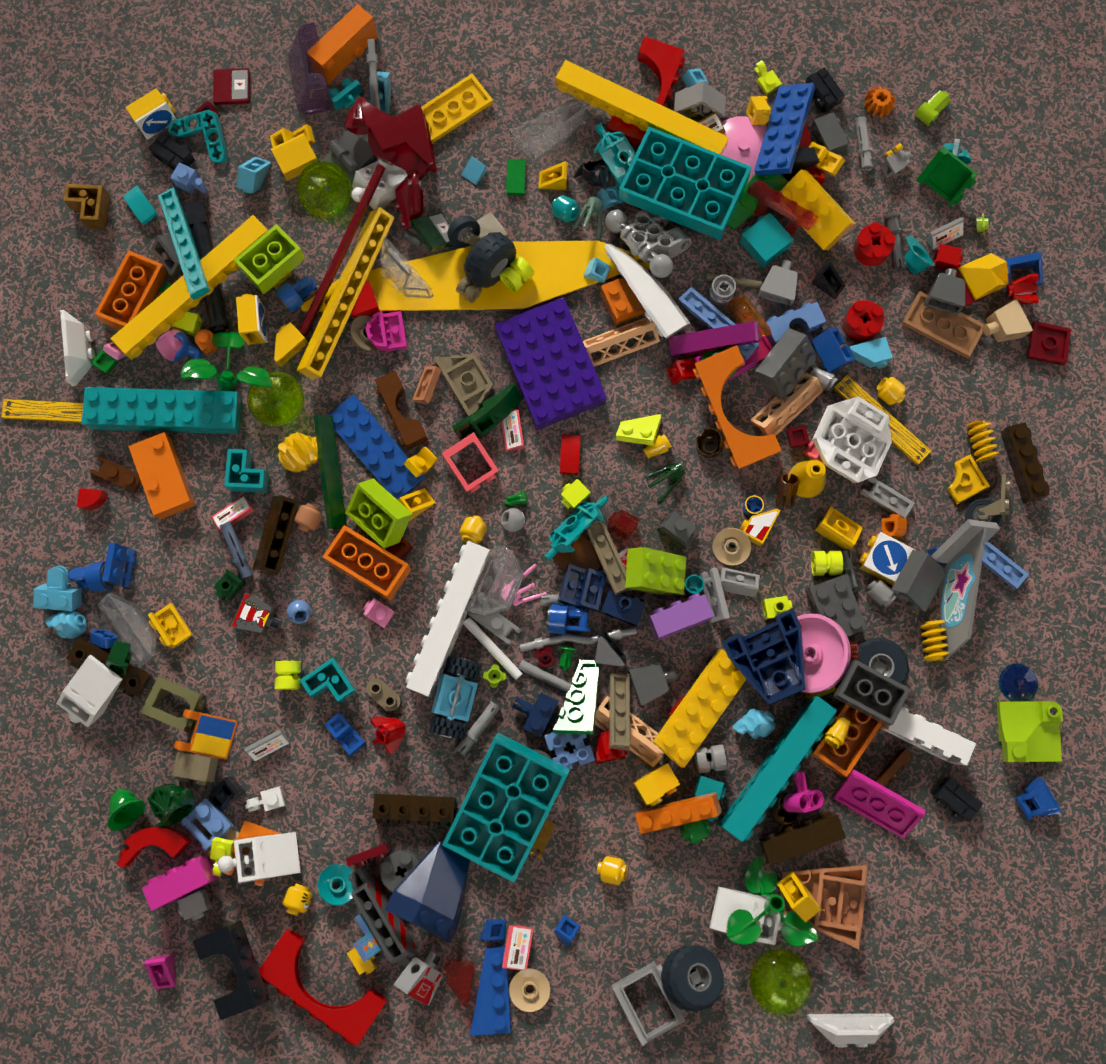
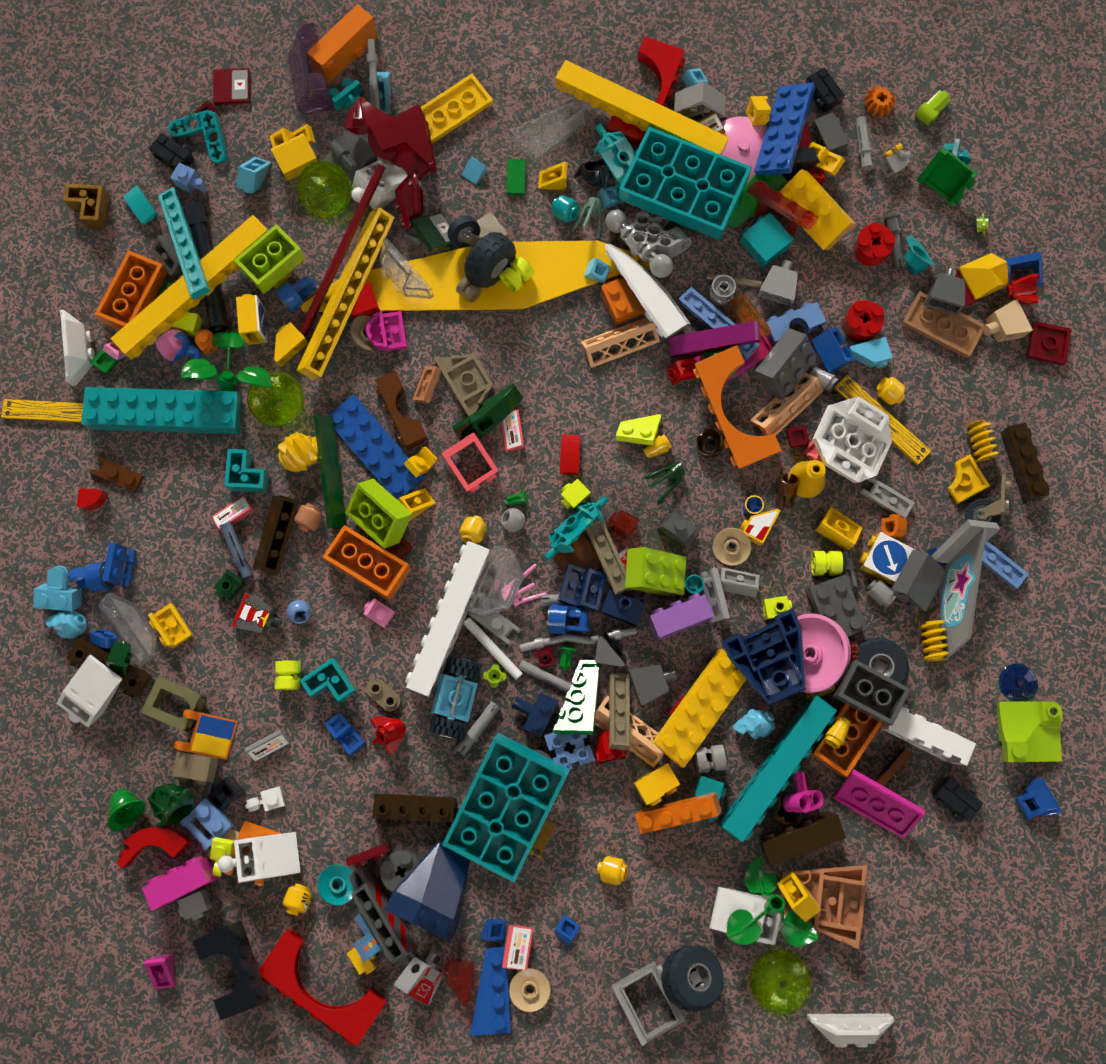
piece [125,88,176,140] -> none
orange brick [128,432,196,519] -> none
dark purple brick [494,298,607,430] -> none
green head [680,819,711,844] -> none
neon yellow plate [754,60,782,95] -> none
black slope [812,260,846,299] -> none
slope [926,217,964,250] -> none
red brick [932,244,963,271] -> none

